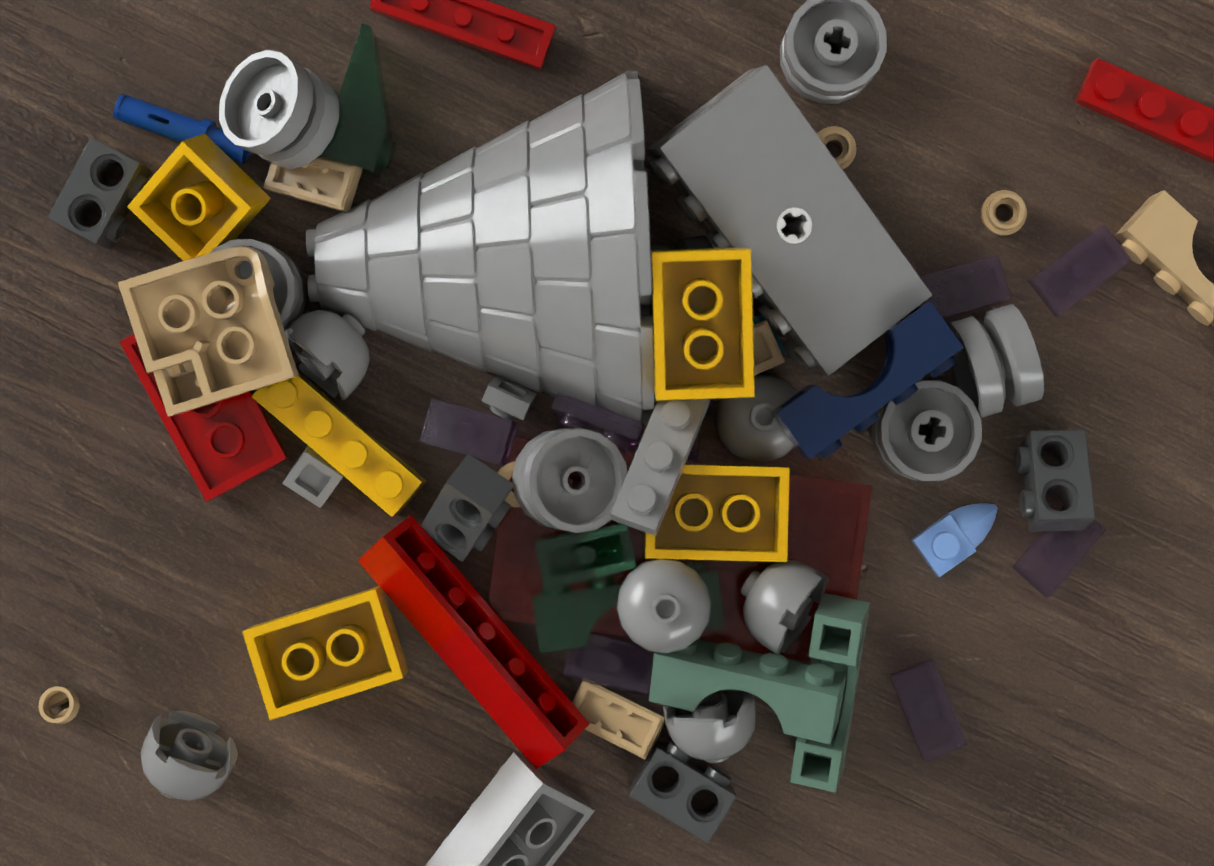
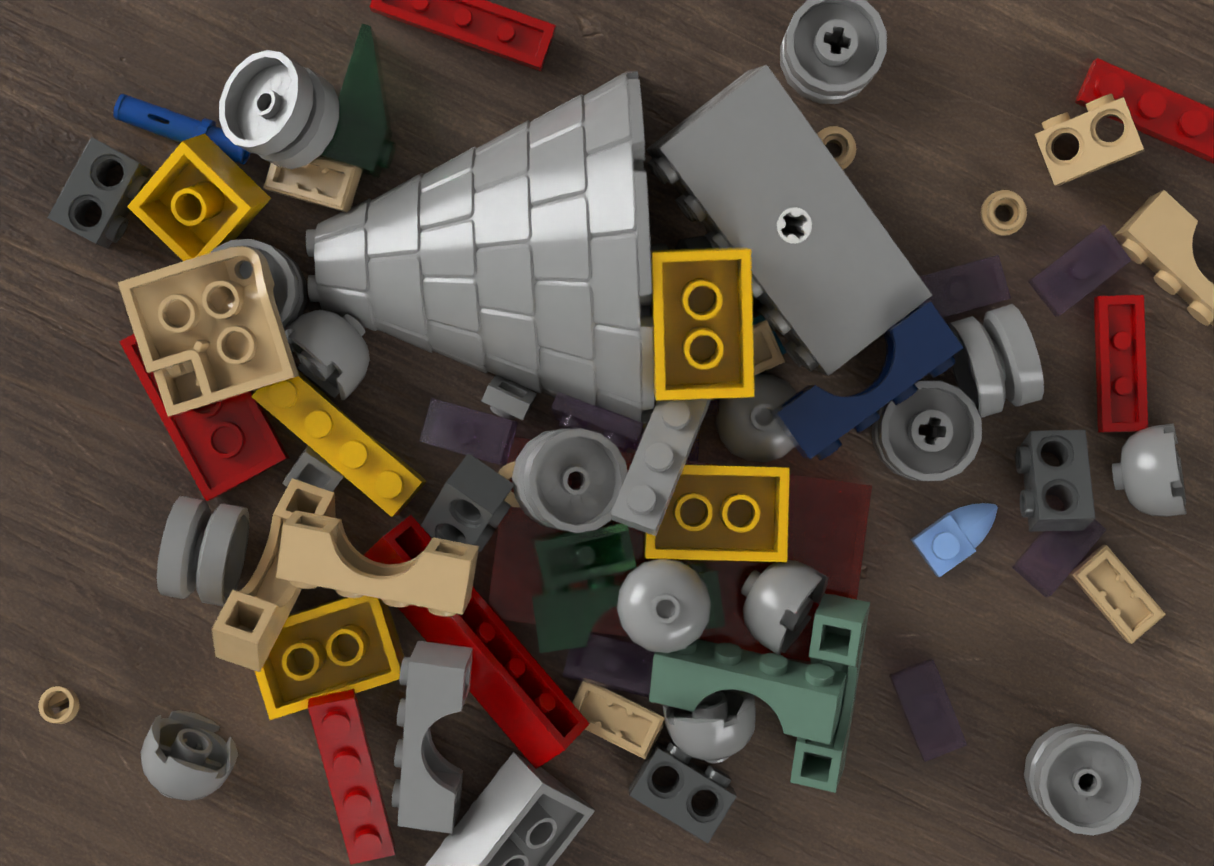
none -> light grey wheel [157,496,249,607]
none -> tan arch [212,478,336,672]
none -> tan arch [276,510,479,617]
none -> red plate [308,689,395,865]
none -> light grey arch [392,641,473,834]
none -> light grey wheel [1024,723,1141,836]
none -> tan brick [1035,94,1145,186]
none -> tan plate [1069,545,1166,644]
none -> red plate [1094,295,1148,433]
none -> light grey cylinder [1112,423,1187,517]

